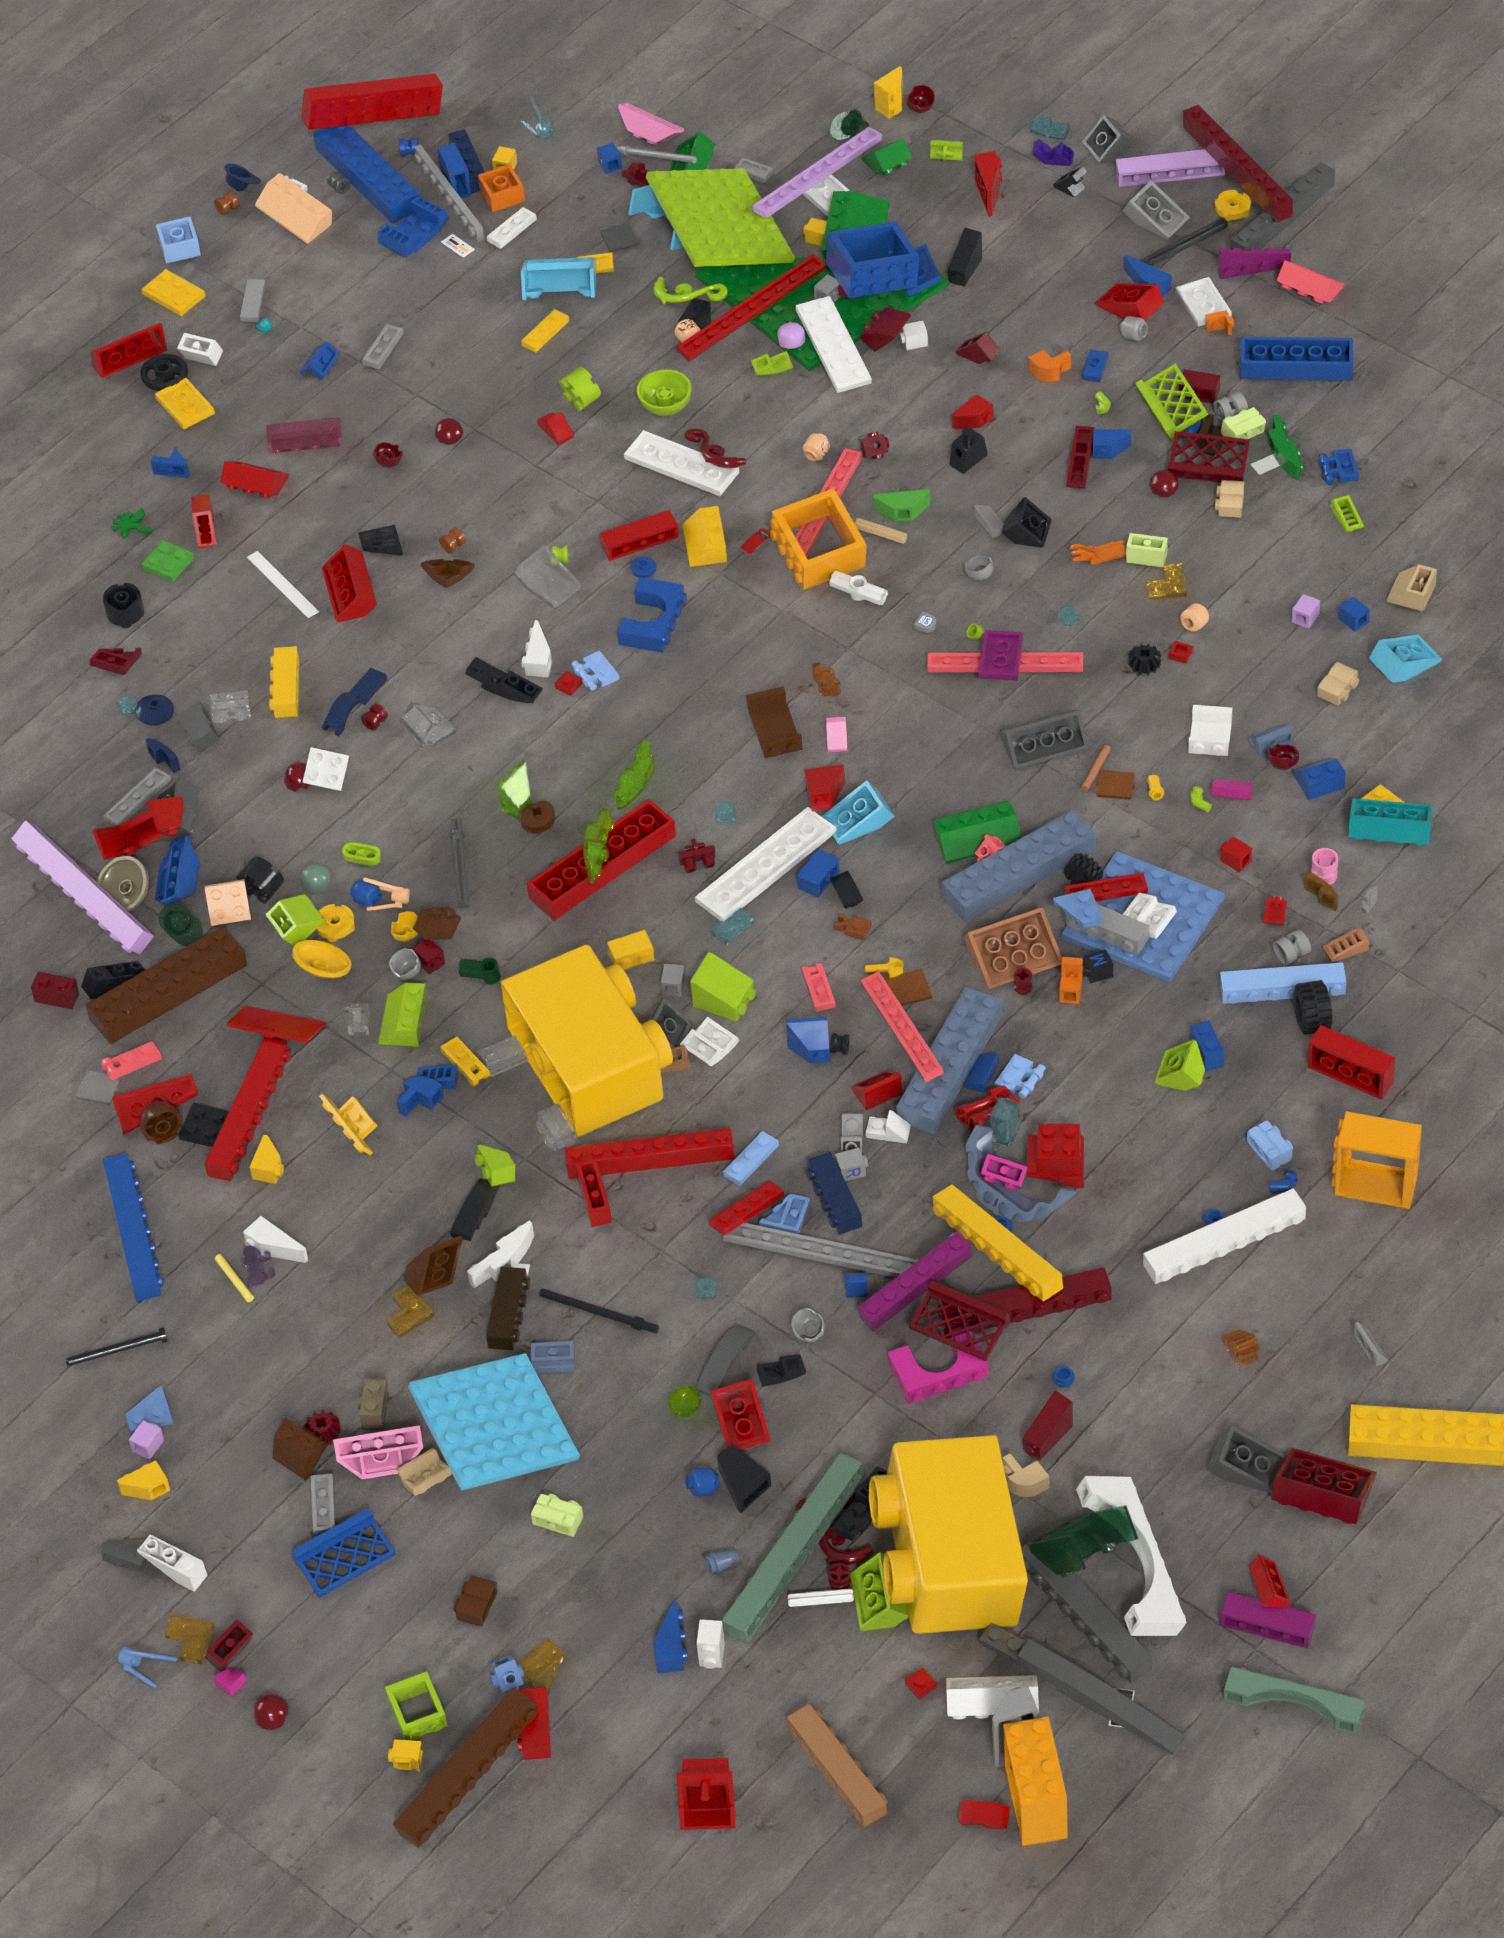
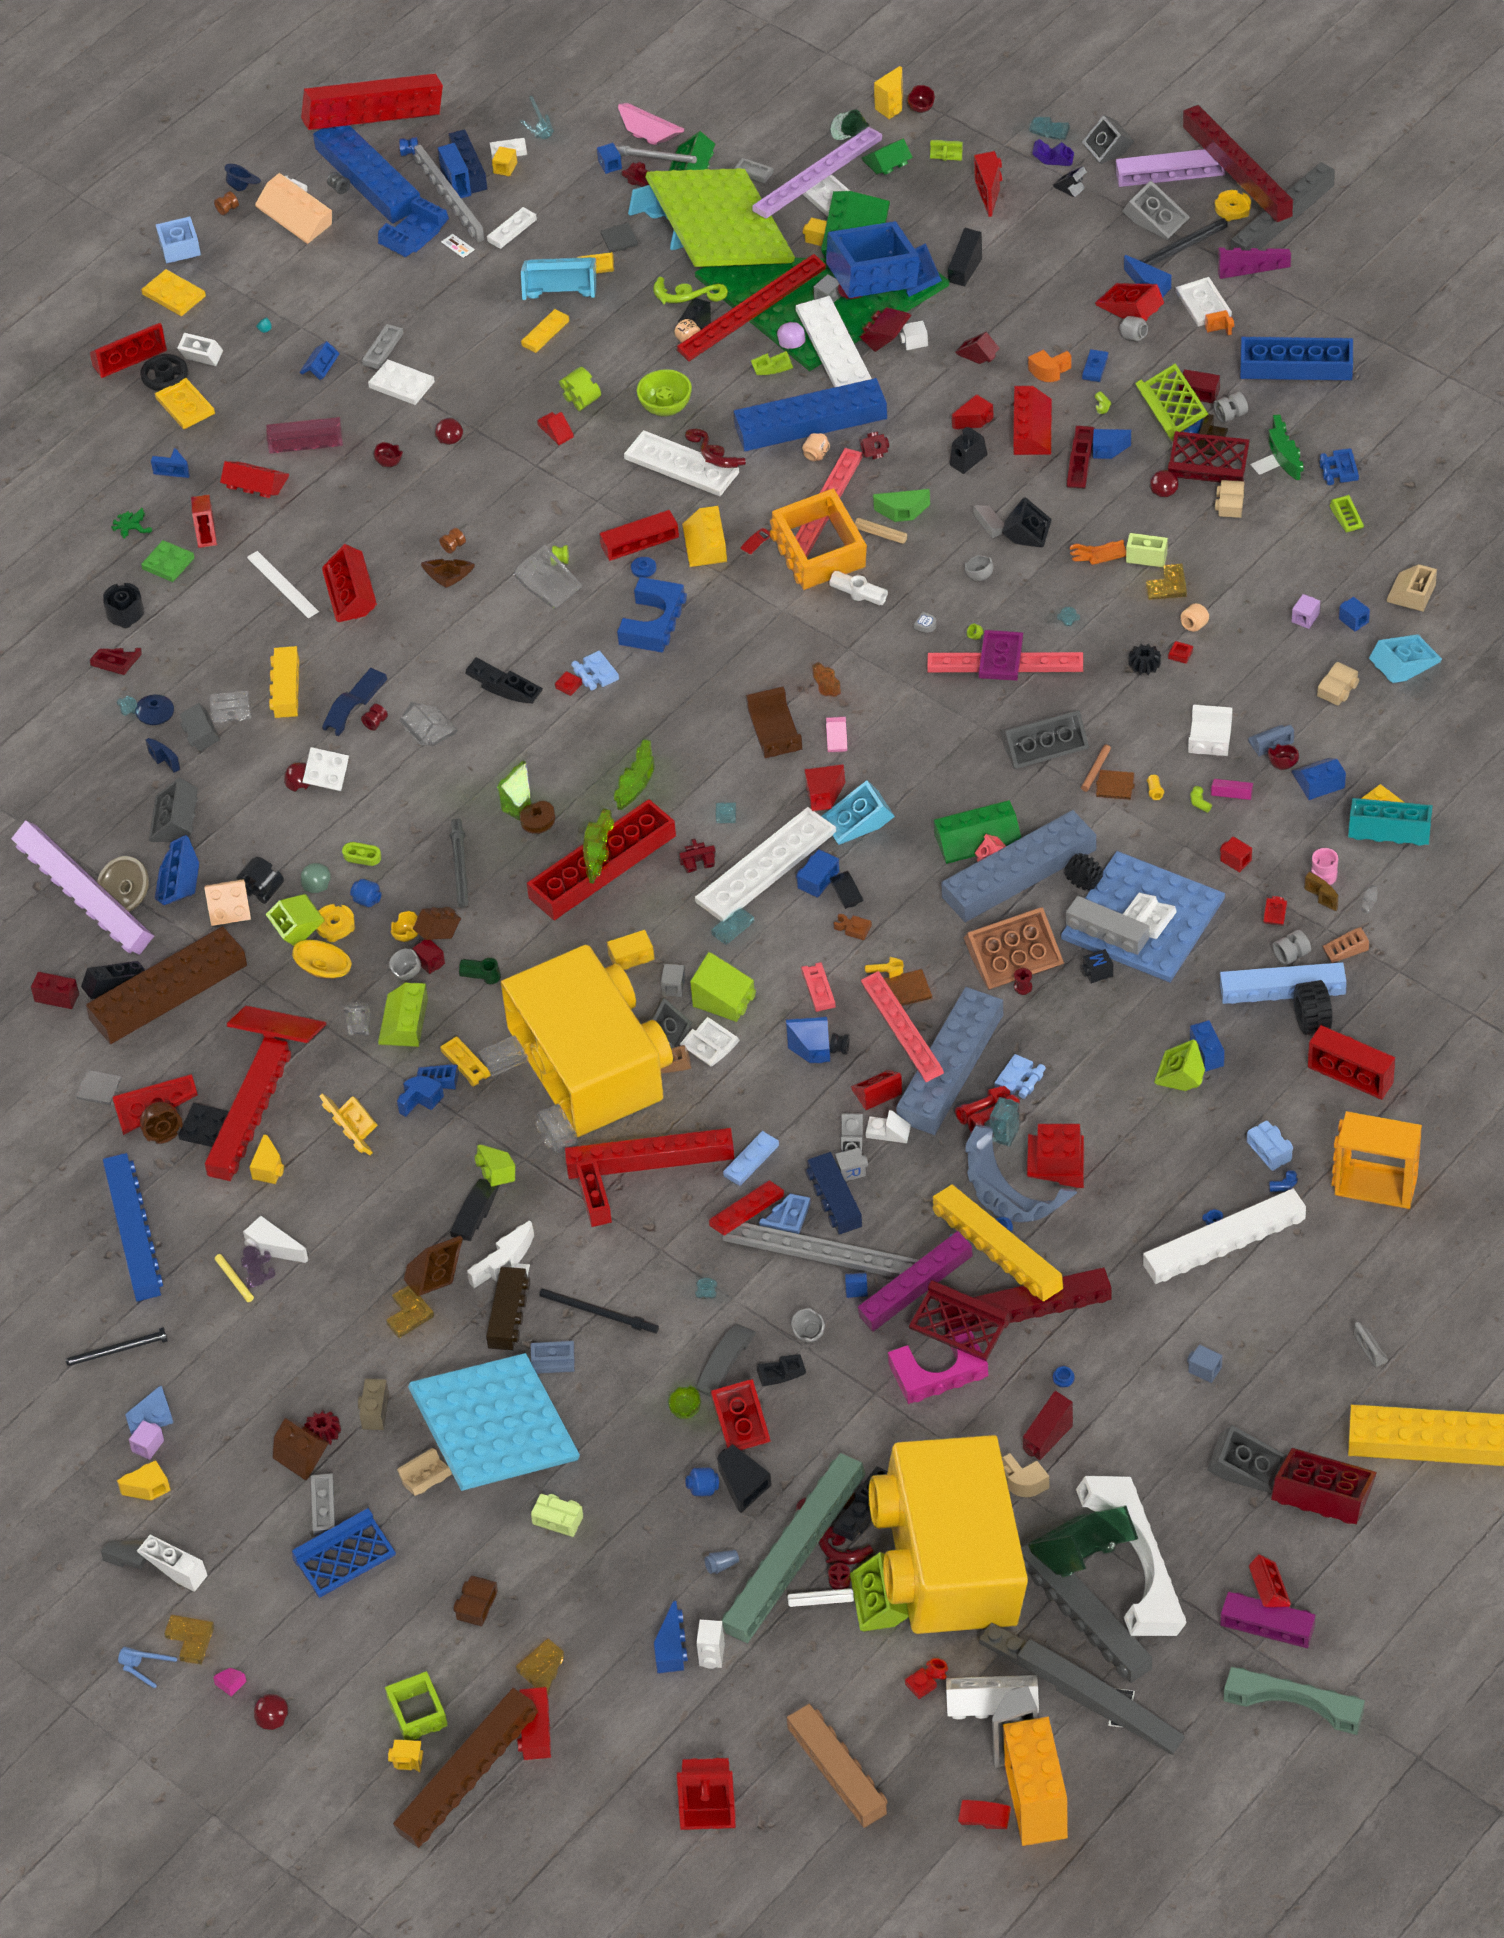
red windscreen [92,796,184,860] -> none
coral plate [101,1041,162,1080] -> none
light grey tile [103,767,171,826] -> none
clear green piece [159,904,203,946] -> none
dark red brick [205,1619,253,1672] -> none
light grey tile [240,279,266,322] -> none
bright pink wedge [333,1425,423,1479] -> none
black wing [358,525,403,556] -> none
light nougat plant [363,878,410,911] -> none
orange brick [477,164,525,213] -> none
medium blue brick [489,1655,524,1693] -> none
white slope [522,620,552,678] -> none
blue slope [965,1053,999,1093] -> none
dark pink brick [980,1154,1028,1191] -> none
medium blue wing [1053,889,1103,929] -> none
orange brick [1059,957,1084,1004] -> none
red plate [1064,872,1148,902] -> none
yellowish green brick [1221,407,1266,444] -> none
clear orange piece [1222,1329,1259,1366] -> none
coral slope [1277,260,1344,304] -> none
none -> white plate [368,359,435,405]
none -> white plate [490,138,527,159]
none -> blue brick [734,378,887,452]
none -> red plate [925,1658,948,1680]
none -> red slope [1013,386,1052,455]
none -> sand blue brick [1187,1345,1222,1383]

